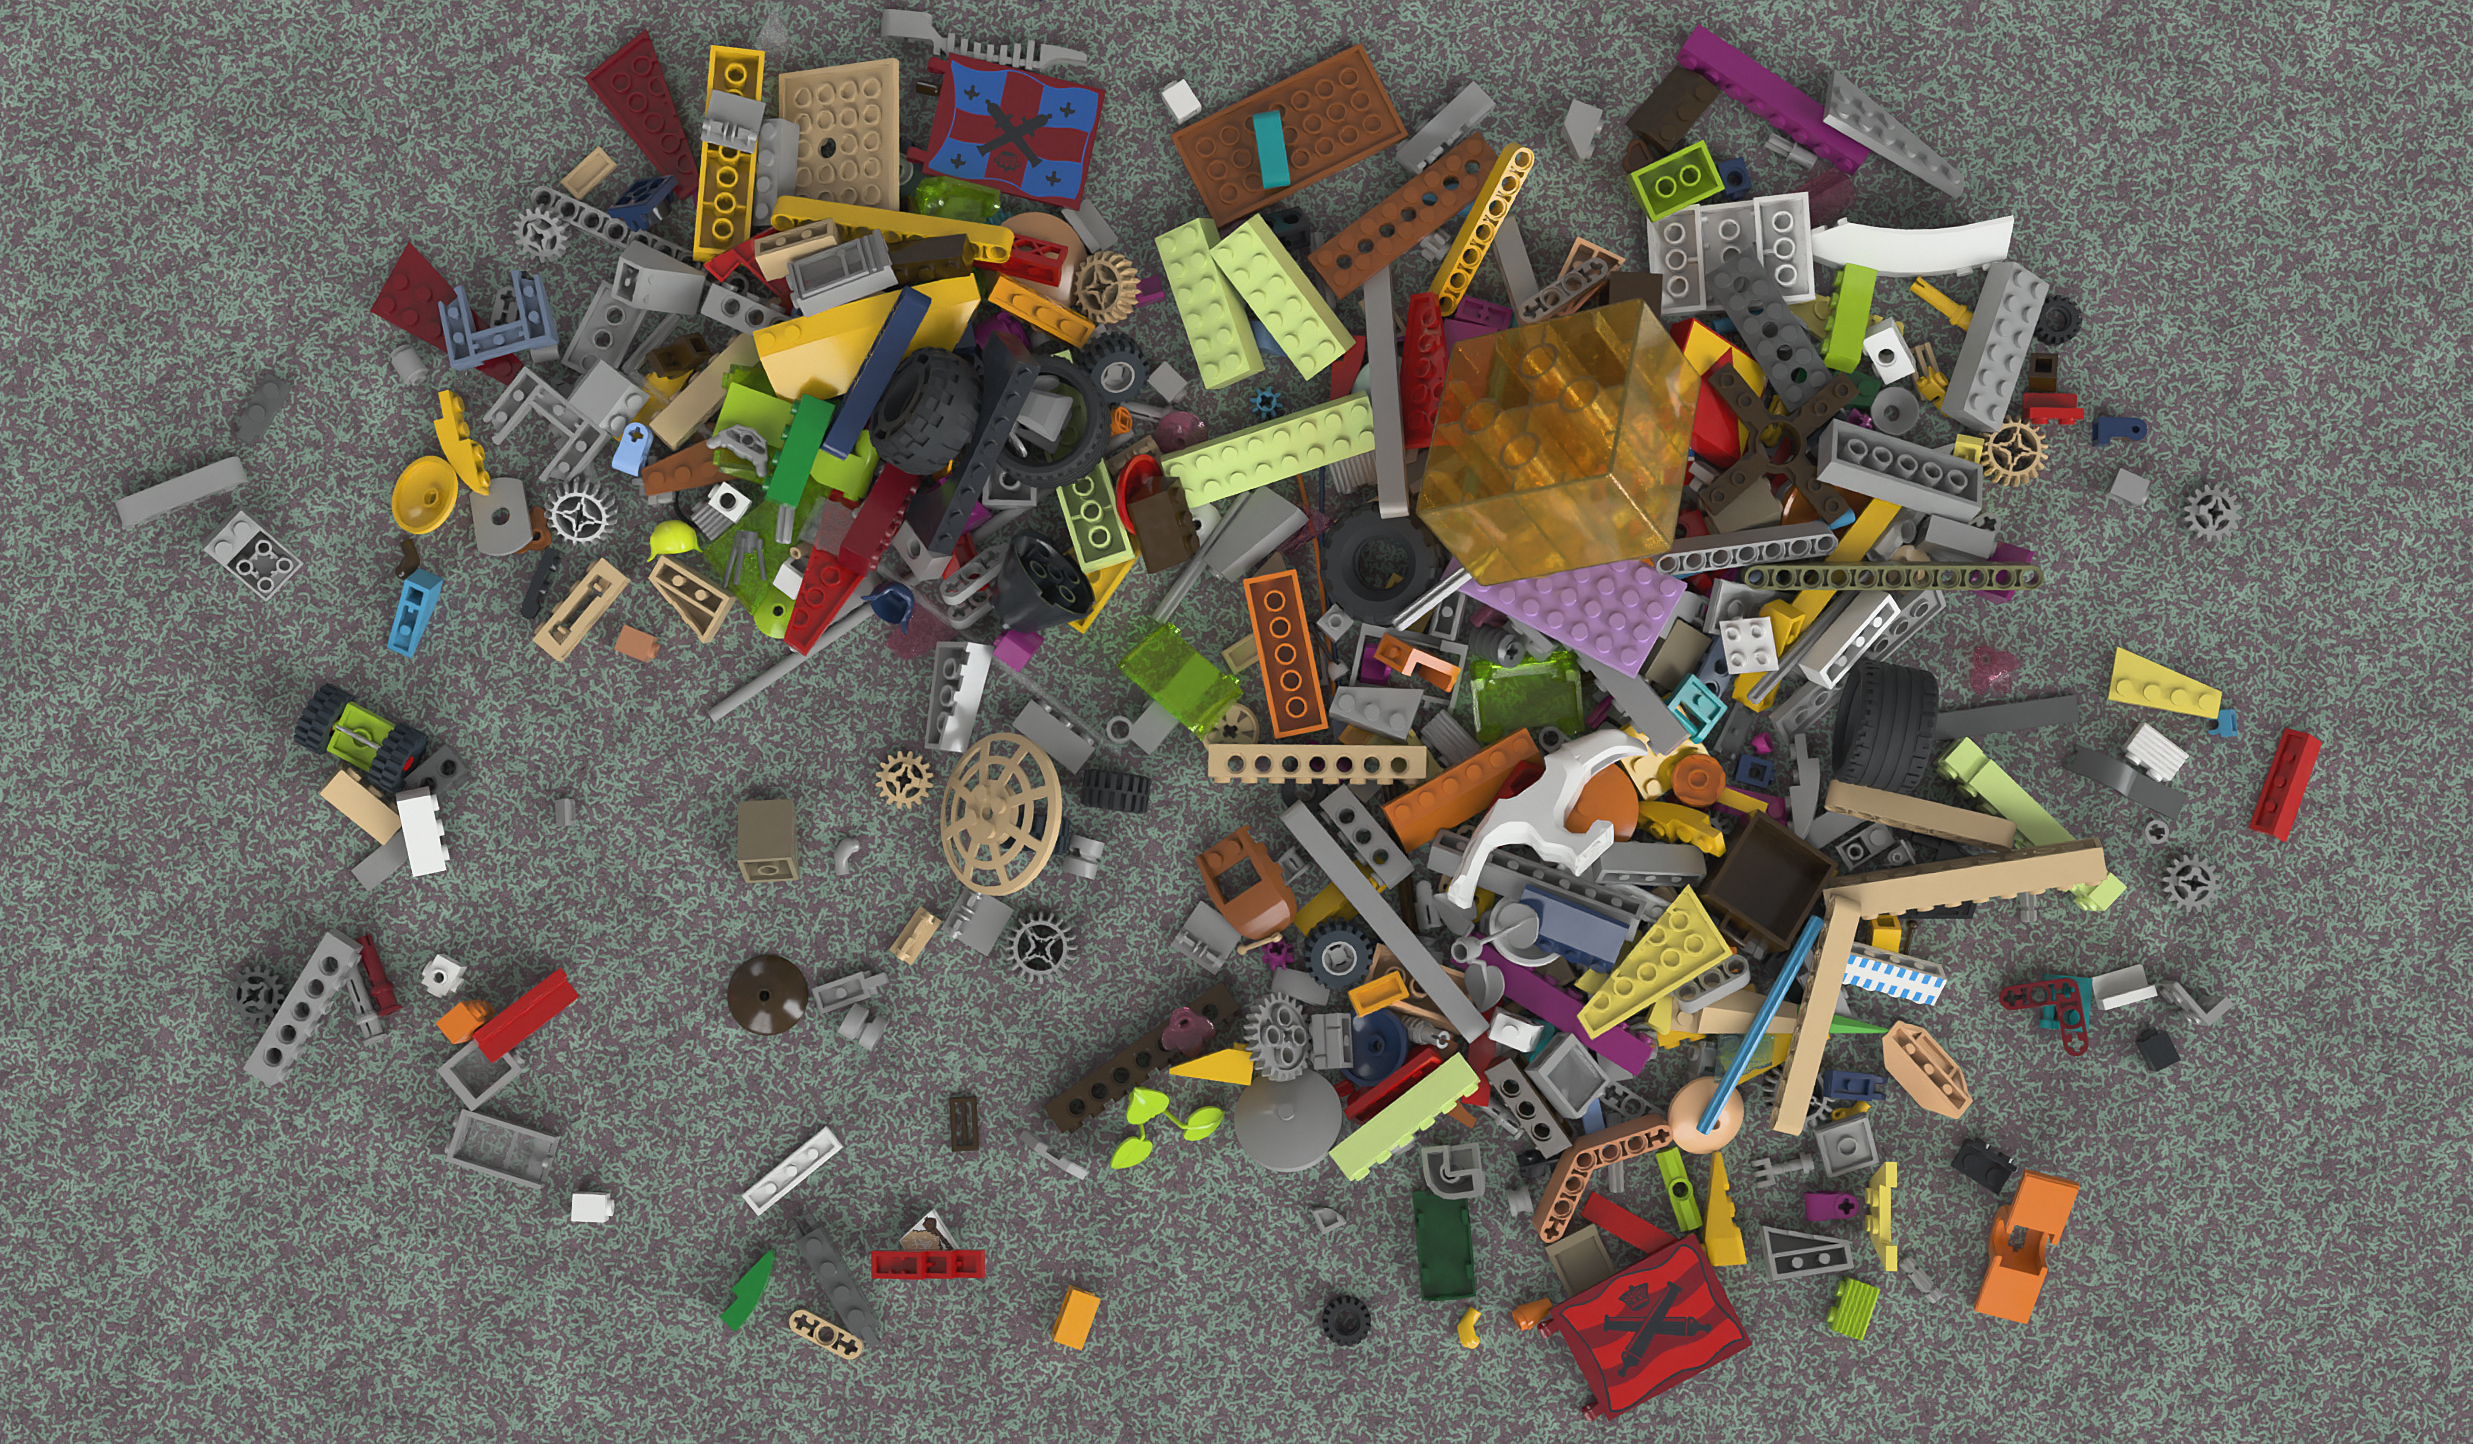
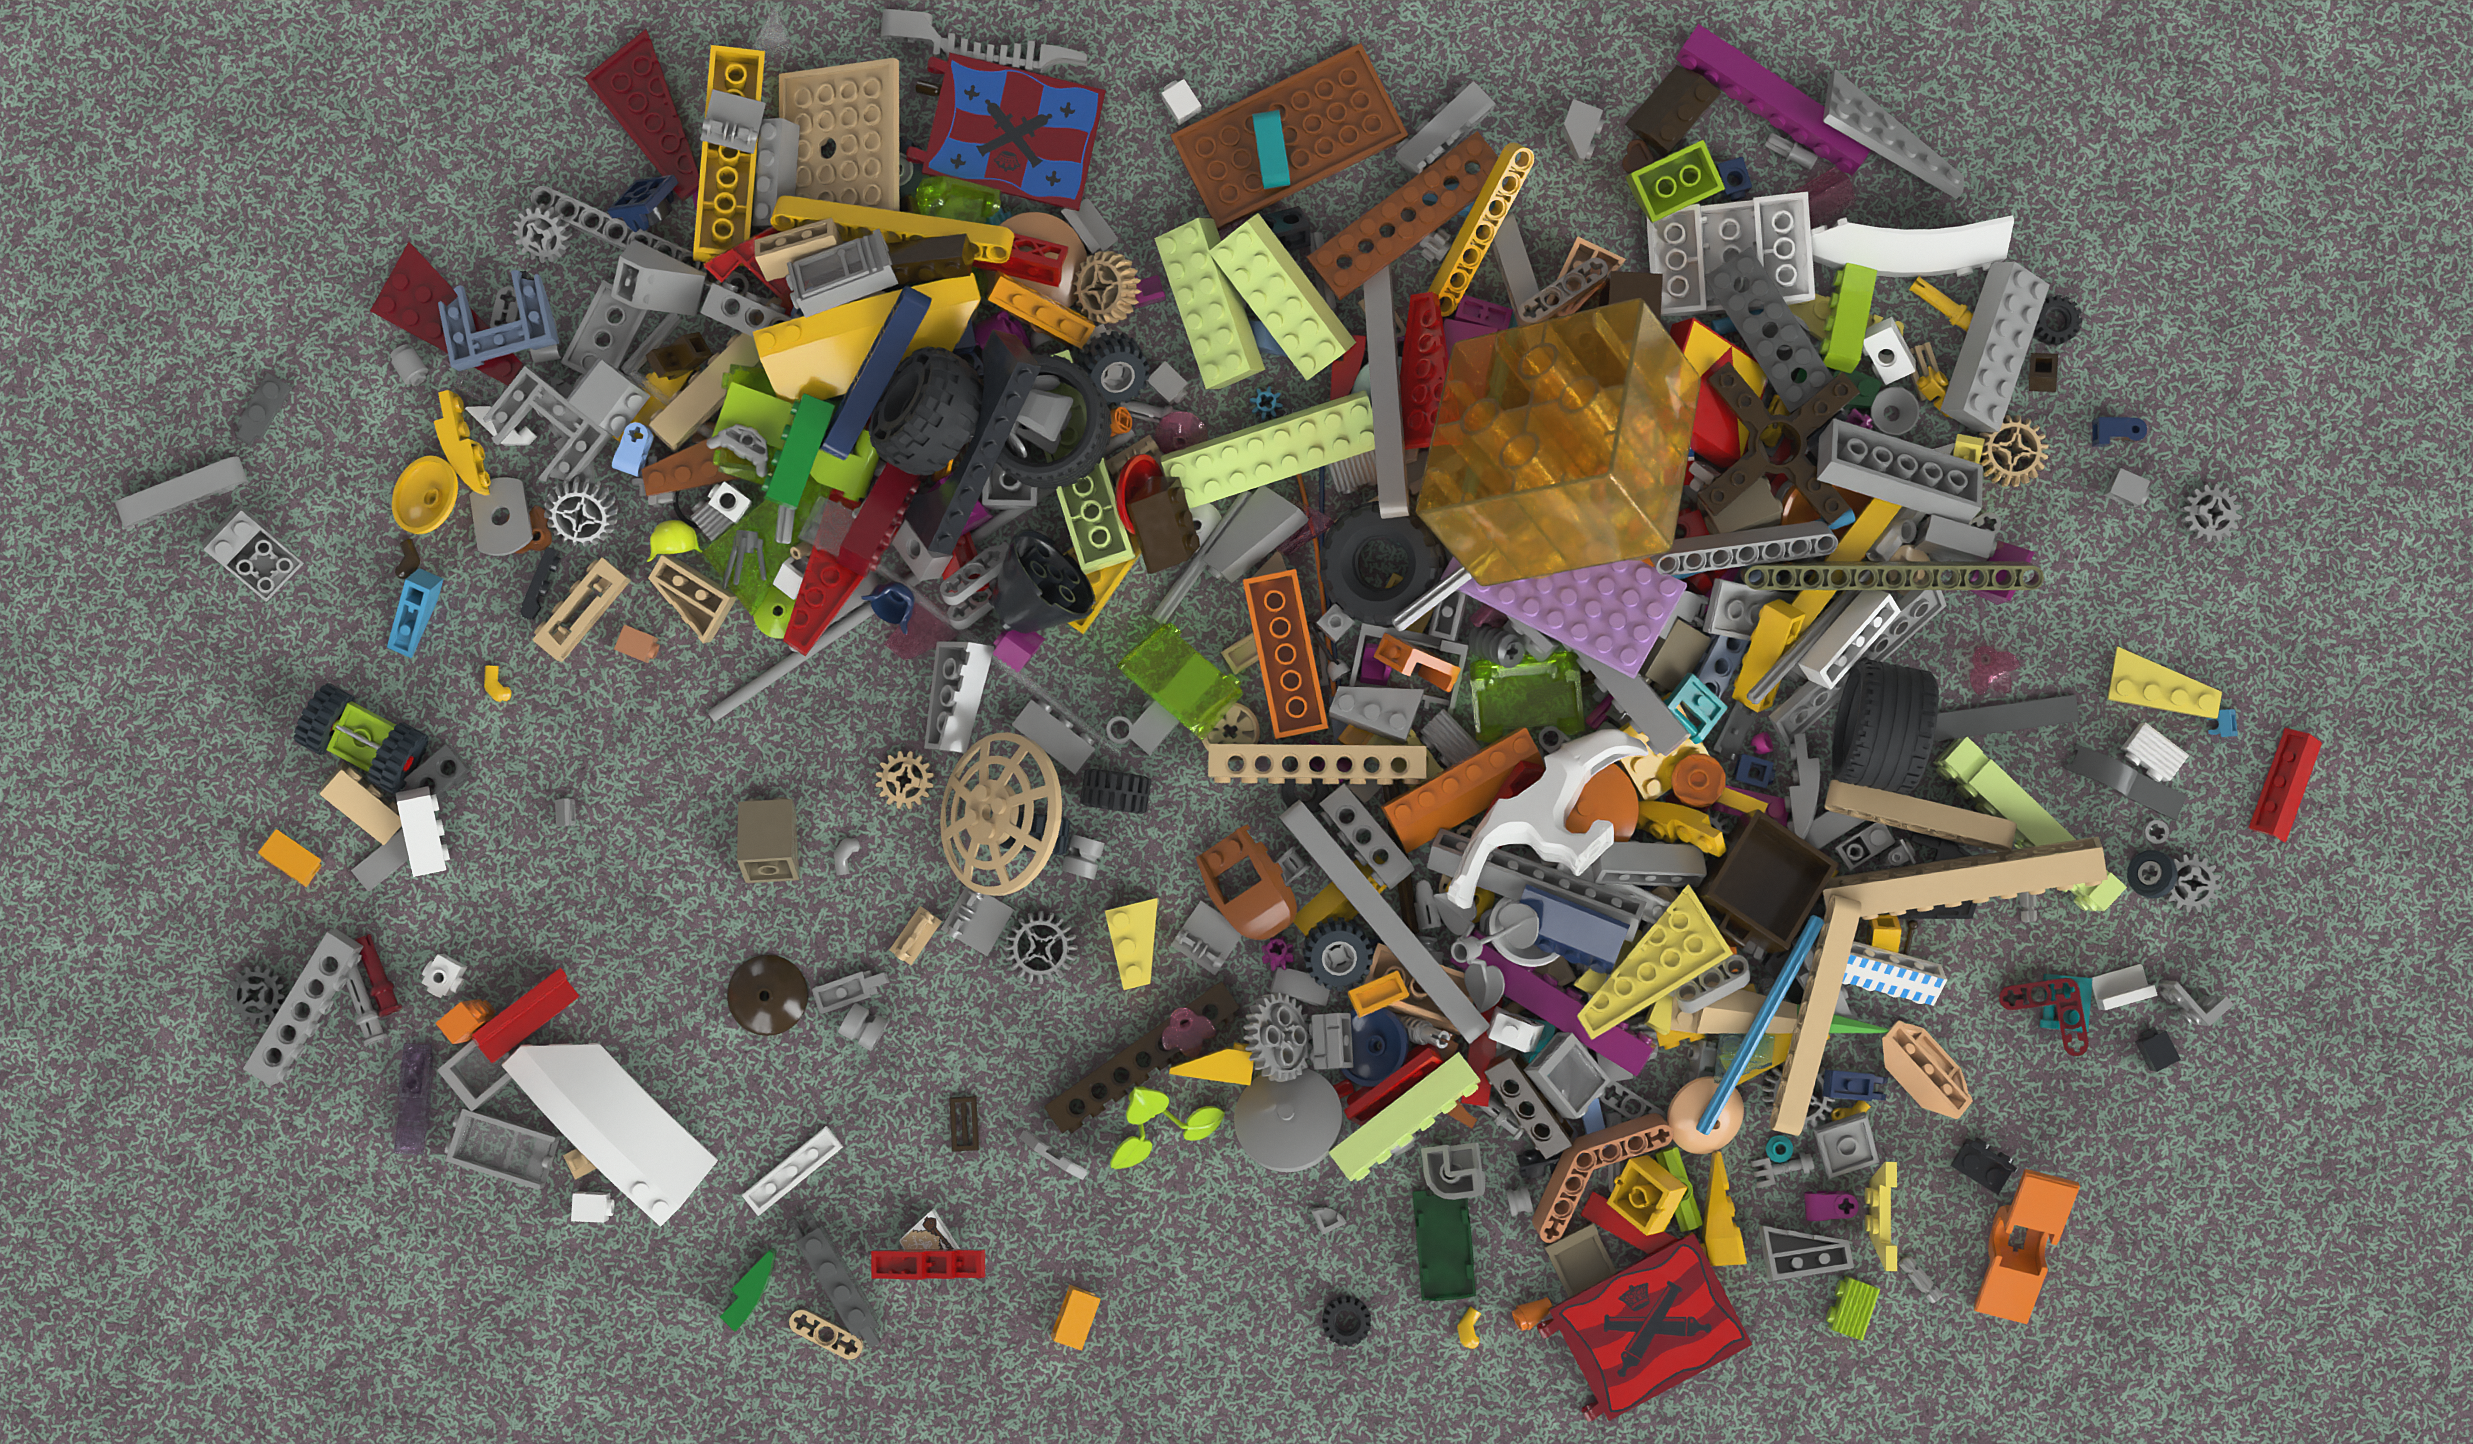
tan tile [560,146,618,201] -> none
tan hinge [1237,932,1283,955] -> none
white hinge [1719,616,1779,674] -> none
red bracket [2022,393,2084,425] -> none
none -> light orange hinge [258,829,322,887]
none -> clear purple slope [393,1043,433,1156]
none -> white piece [465,406,537,446]
none -> yellow arm [484,666,511,702]
none -> white slope [502,1043,718,1227]
none -> tan tile [563,1148,597,1180]
none -> light yellow wedge [1105,898,1158,990]
none -> yellow brick [1607,1155,1688,1236]
none -> teal plate [1766,1135,1793,1163]
none -> black bush [2127,850,2177,898]

